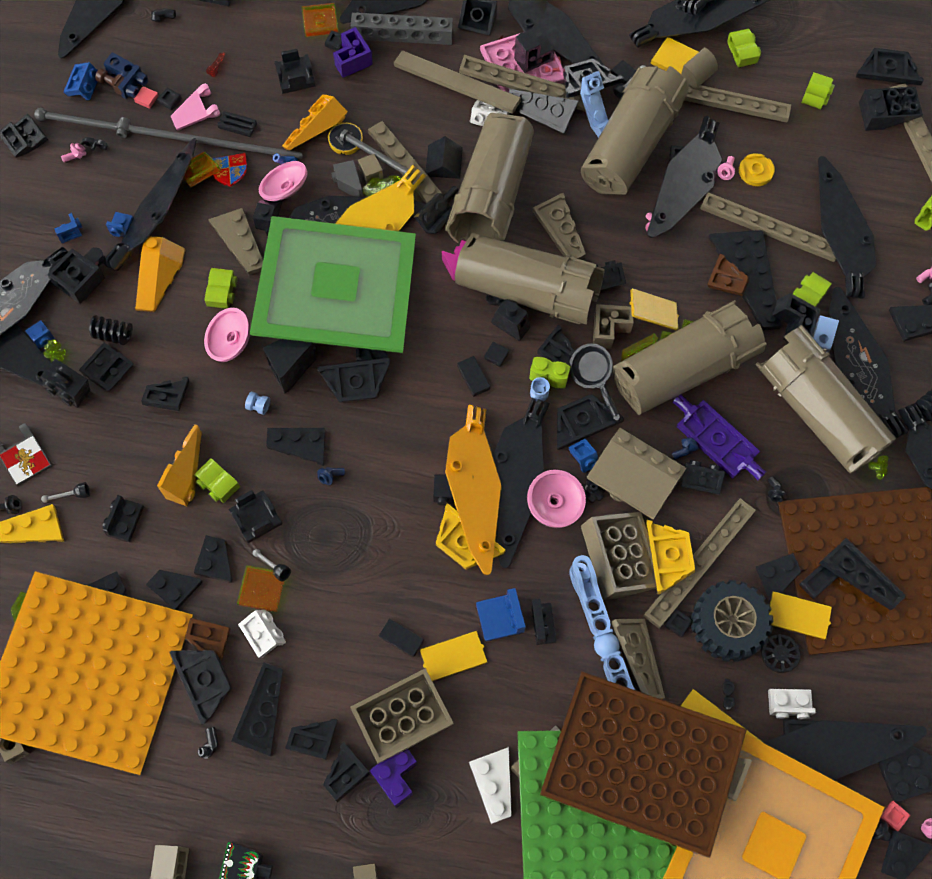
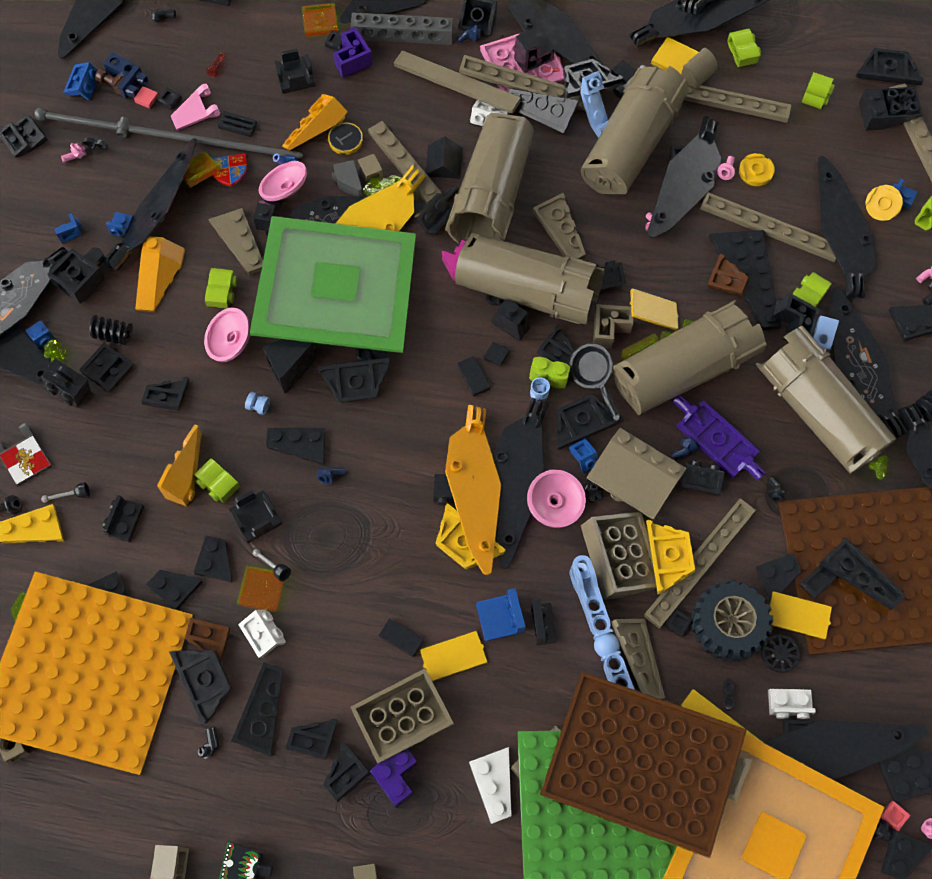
dark grey bar [339,129,413,177] -> none
none -> dark blue plate [457,24,480,43]
none -> yellow tile [866,185,903,221]
none -> blue bracket [893,178,917,209]

